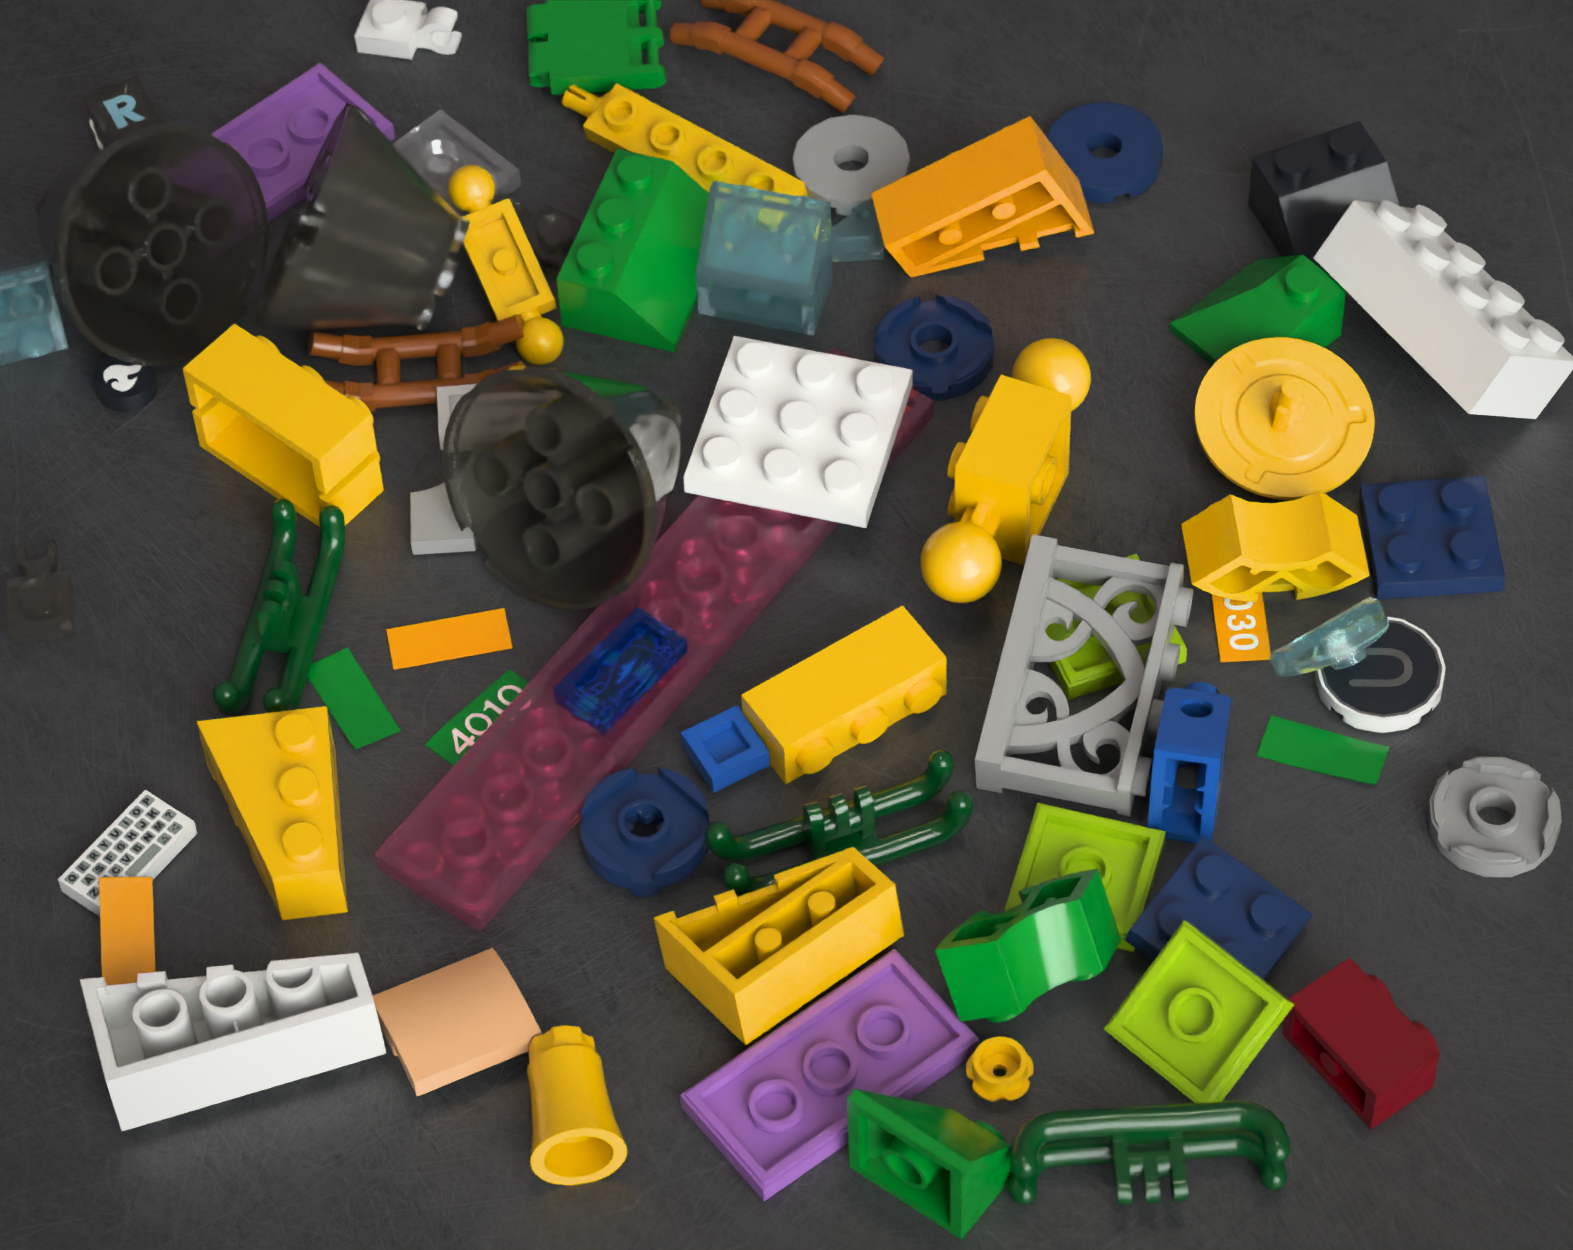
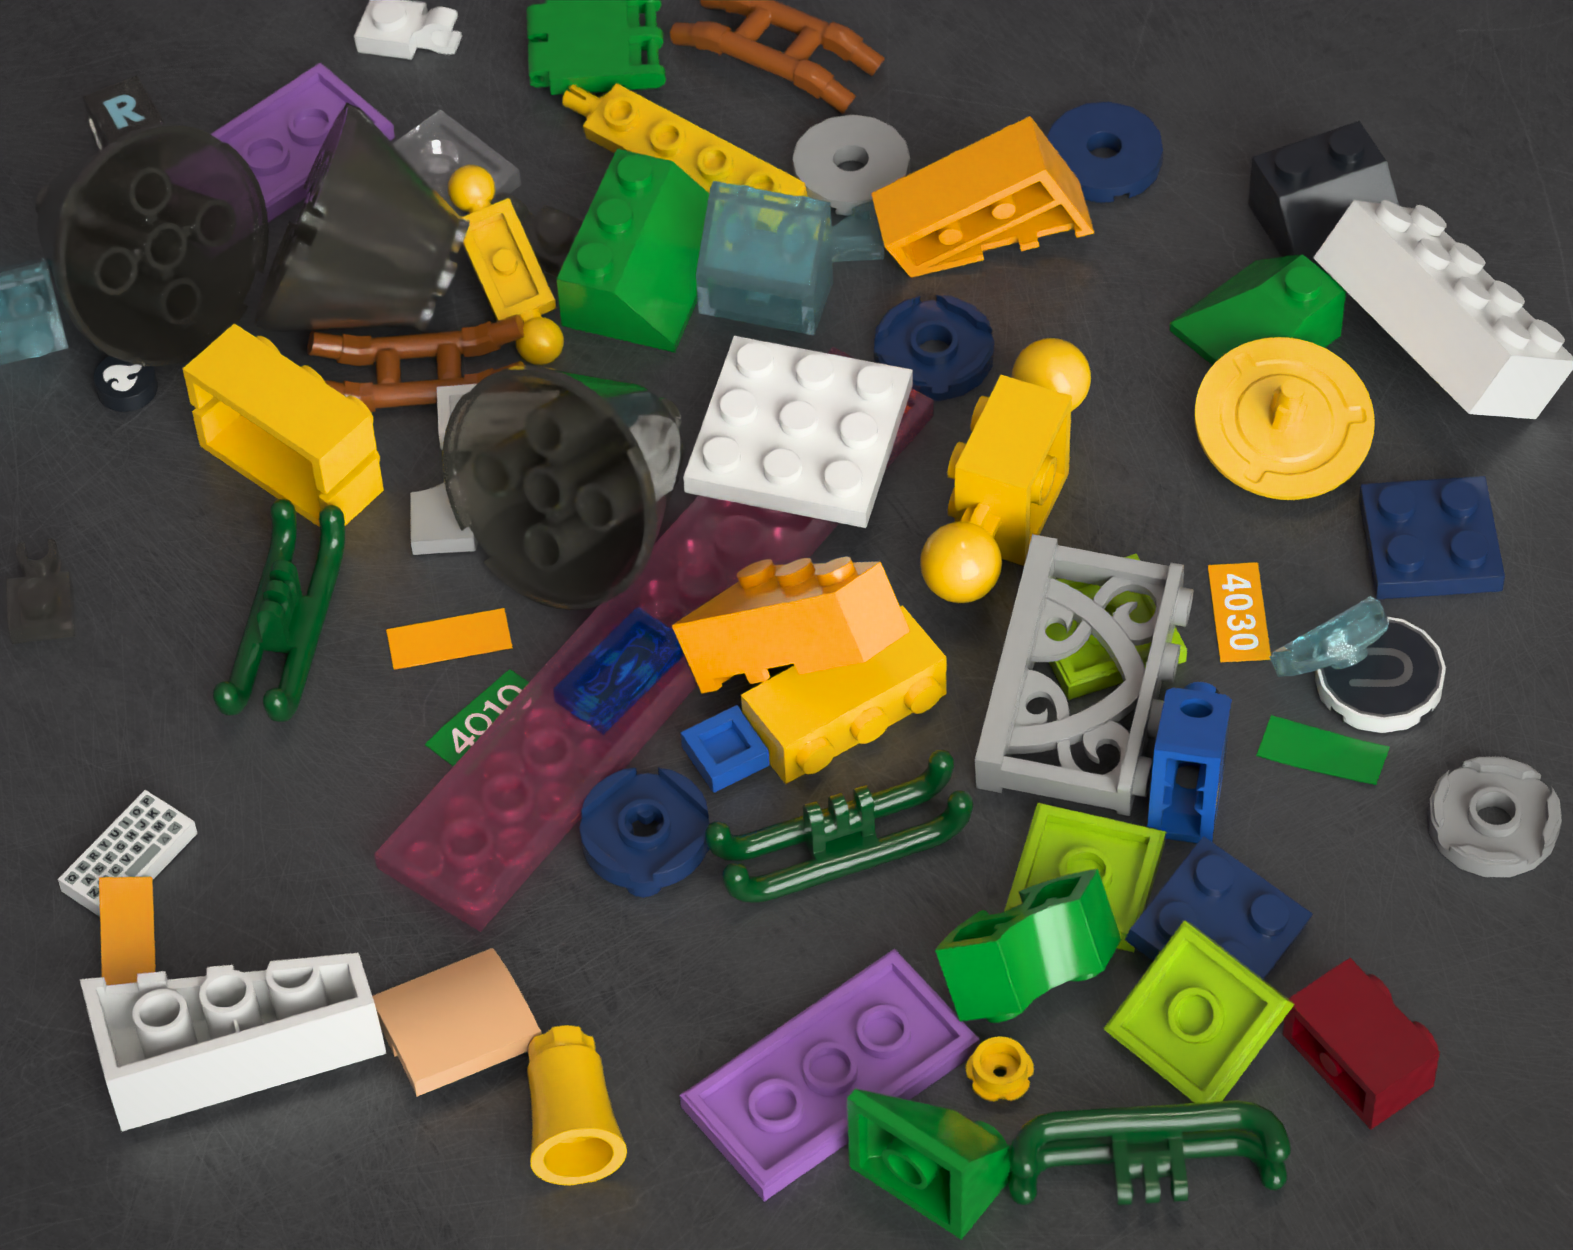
yellow wedge [196,706,348,920] -> none
green sticker [308,647,401,750] -> none
yellow wedge [654,847,904,1045] -> none
yellow brick [1181,490,1370,602] -> none
none -> light orange wedge [672,557,910,693]

